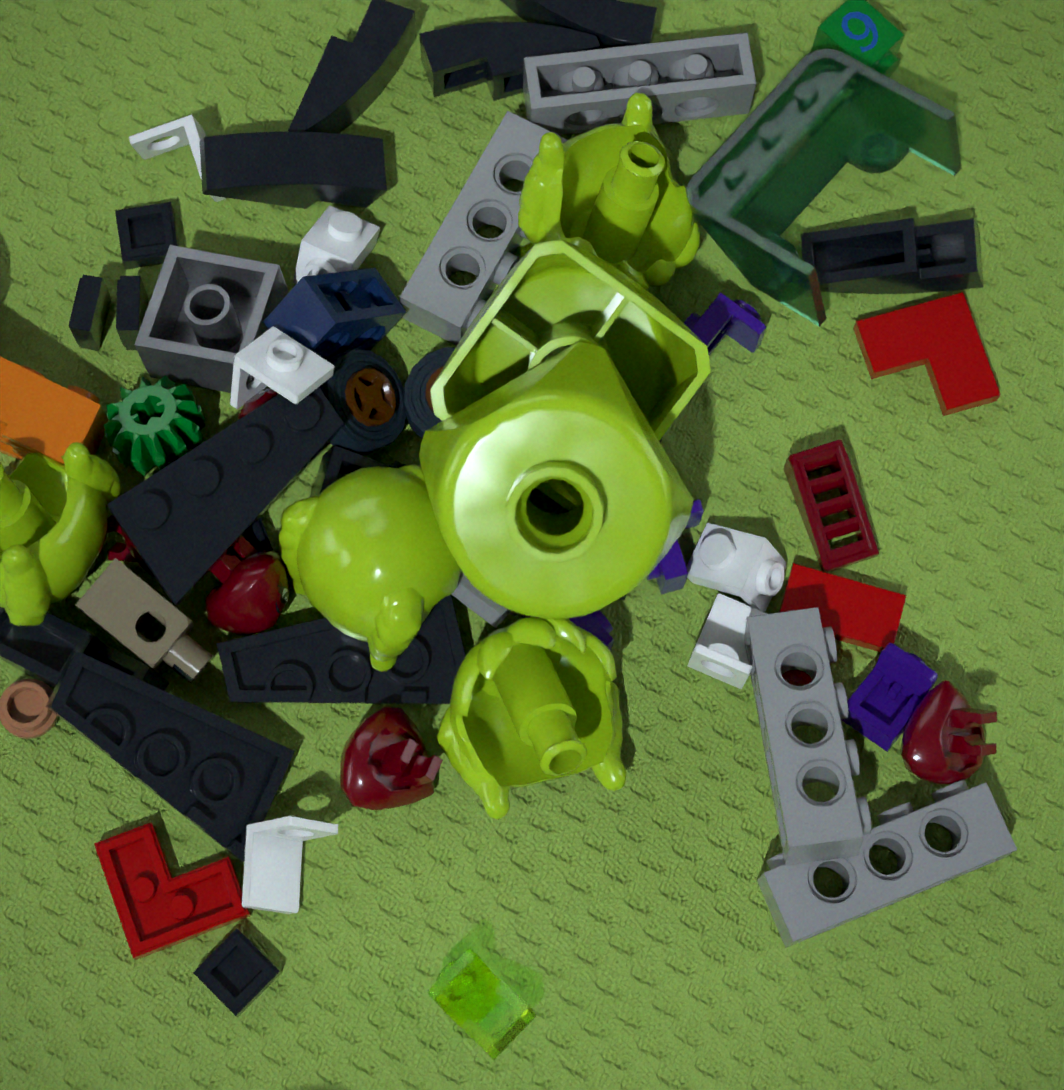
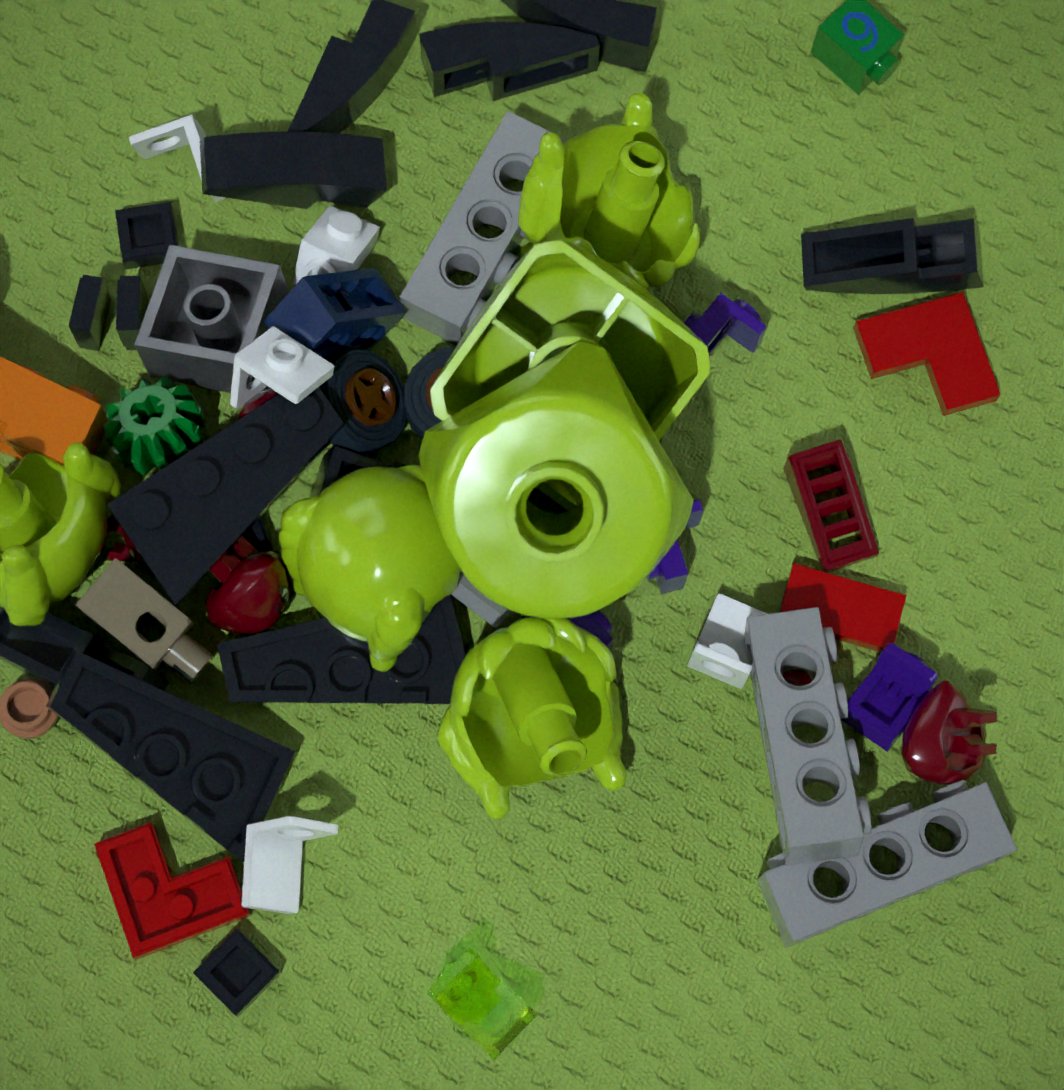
dark red piece [340,707,443,810] -> none
light grey brick [523,32,756,135] -> none
clear green windscreen [686,49,962,327] -> none
white bracket [686,522,786,612] -> none

